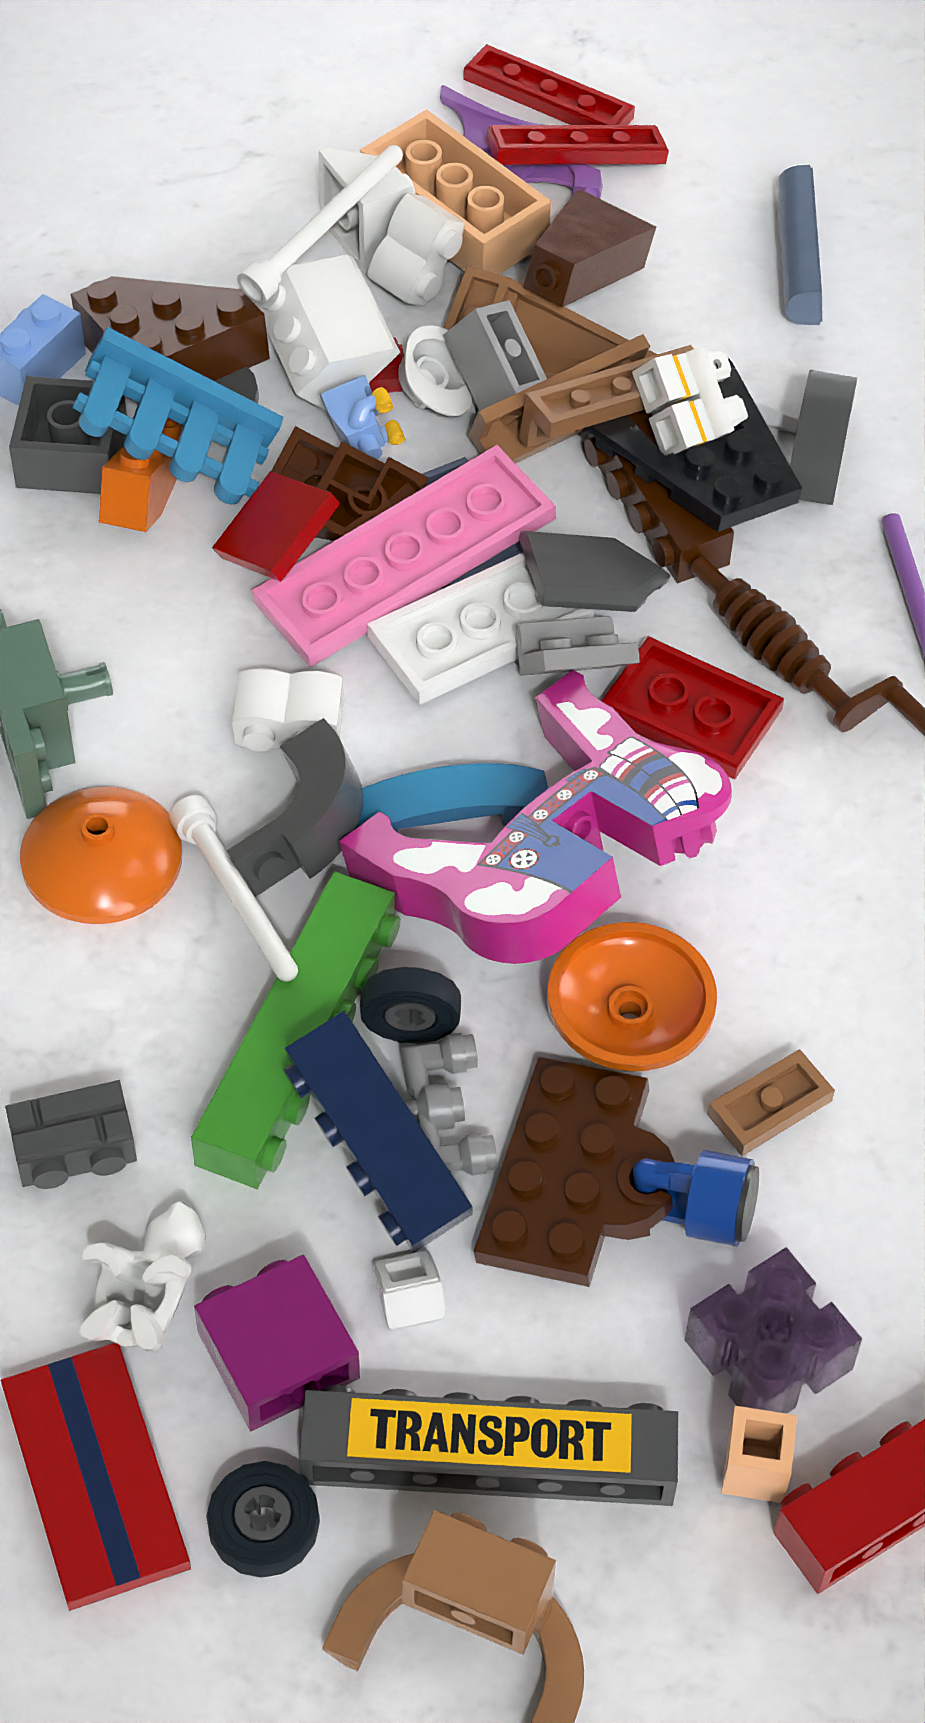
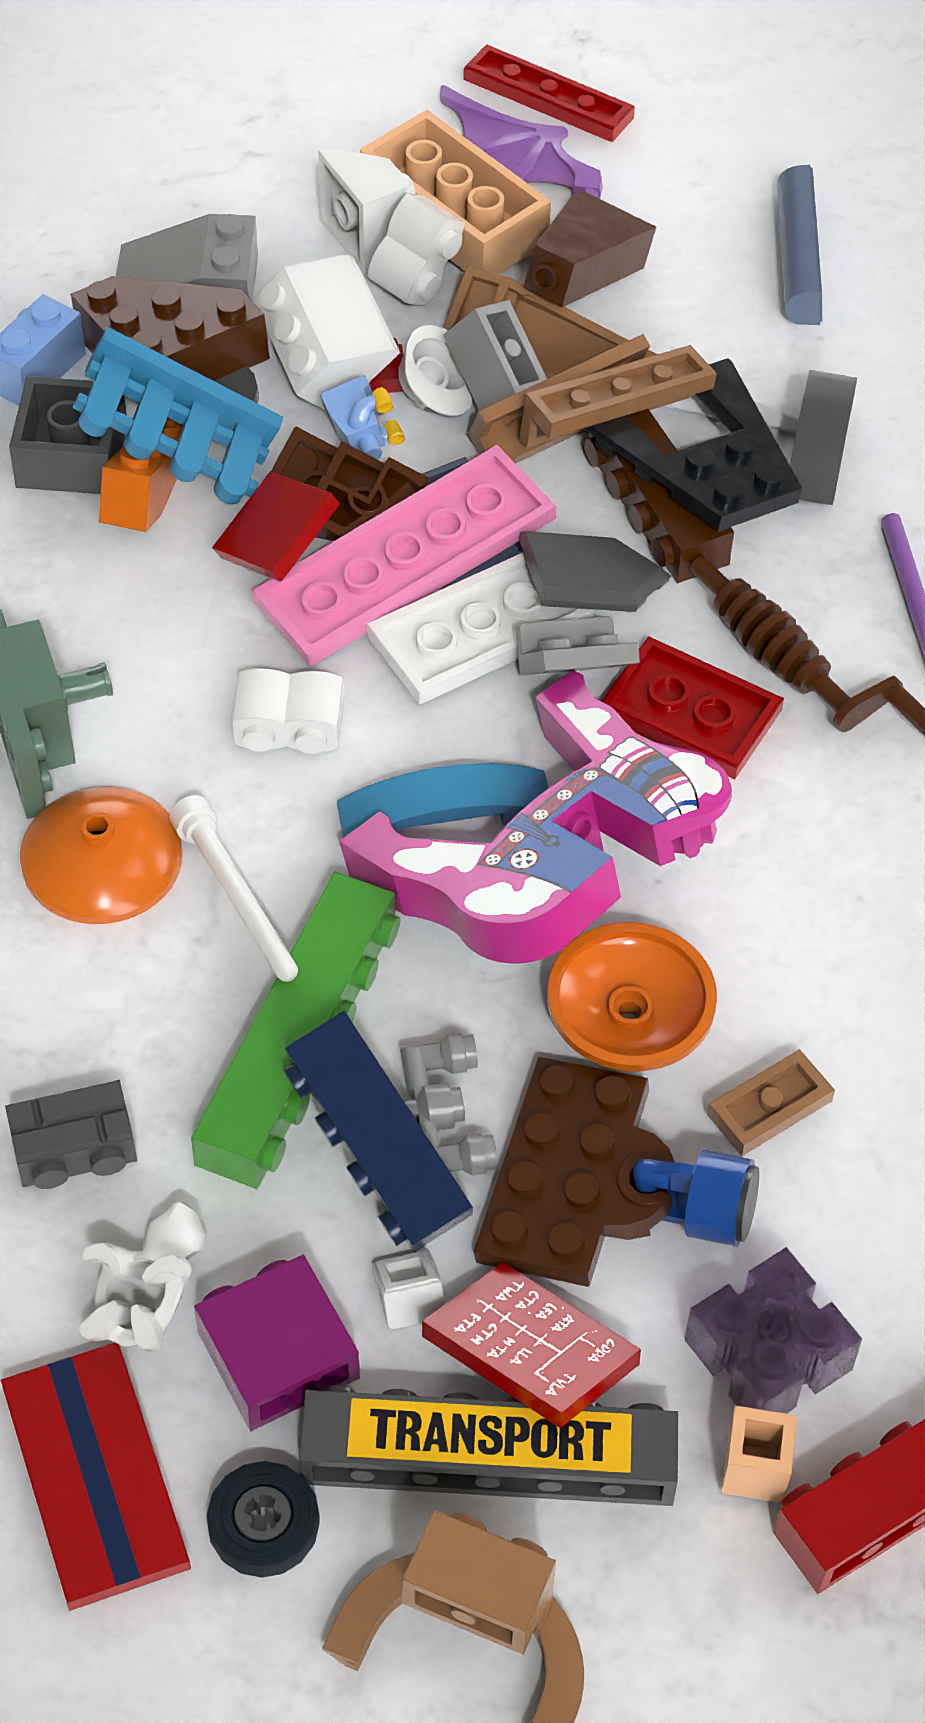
dark grey arch [227,718,363,897] -> none
white piece [237,145,403,305] -> none
black bush [360,967,461,1043] -> none
red tile [486,125,669,165] -> none
white hips [632,346,748,455] -> none
none -> light grey slope [116,214,258,301]
none -> tile [422,1262,641,1428]

